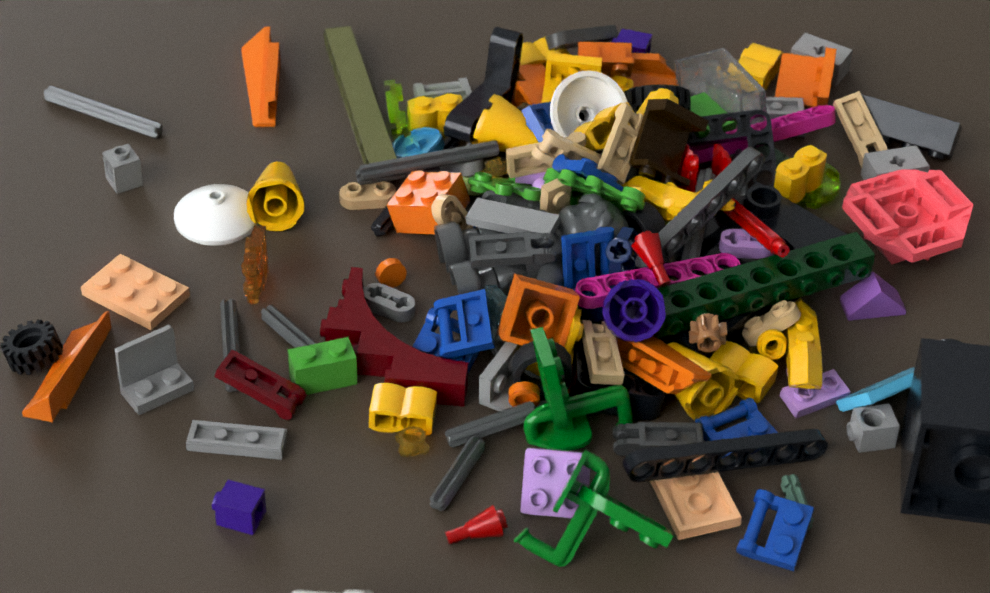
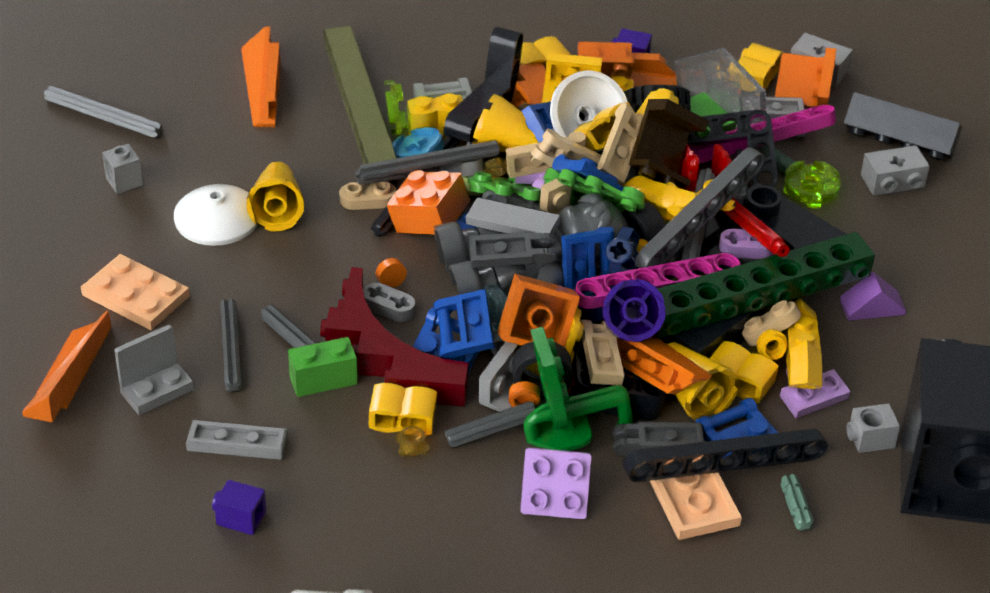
black tyre [1,319,63,375] -> none
dark red plate [214,349,306,420] -> none
clear orange plate [241,226,269,304] -> none
dark grey axle [430,436,485,511] -> none
tan plate [431,194,473,230] -> none
red cone [445,505,508,545] -> none
green plate [513,449,673,567] -> none
dark grey beam [545,25,618,51] -> none
red cone [631,231,671,287] -> none
medium nougat gear [689,314,728,352] -> none
blue plate [736,489,814,571] -> none
yellow brick [774,145,827,204] -> none
tan plate [833,91,888,168] -> none
medium azure tile [836,367,915,412] -> none
coral piece [842,169,974,265] -> none

